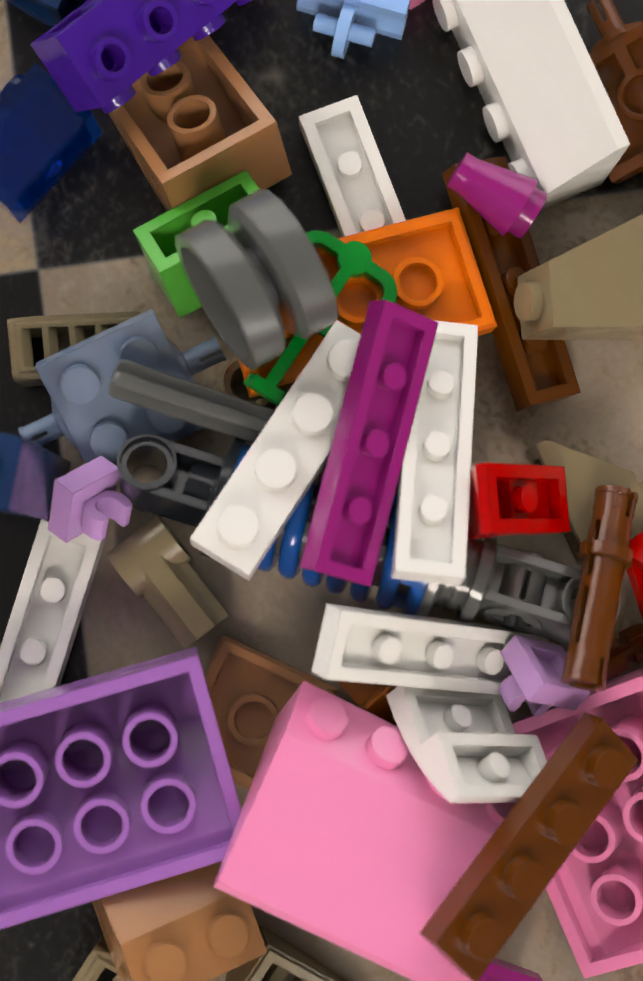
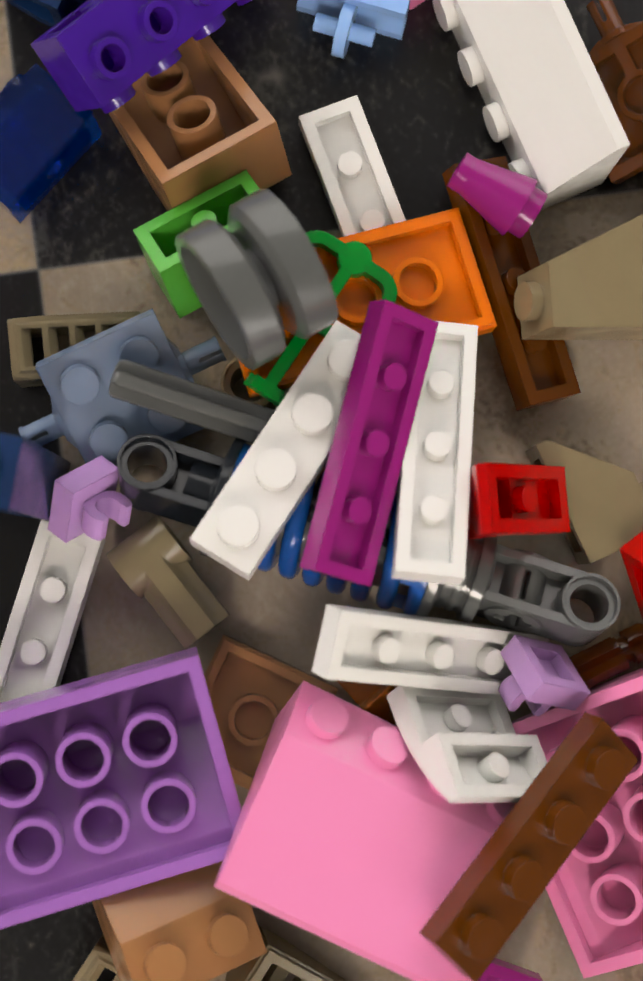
reddish brown pin [561,485,638,691] -> none

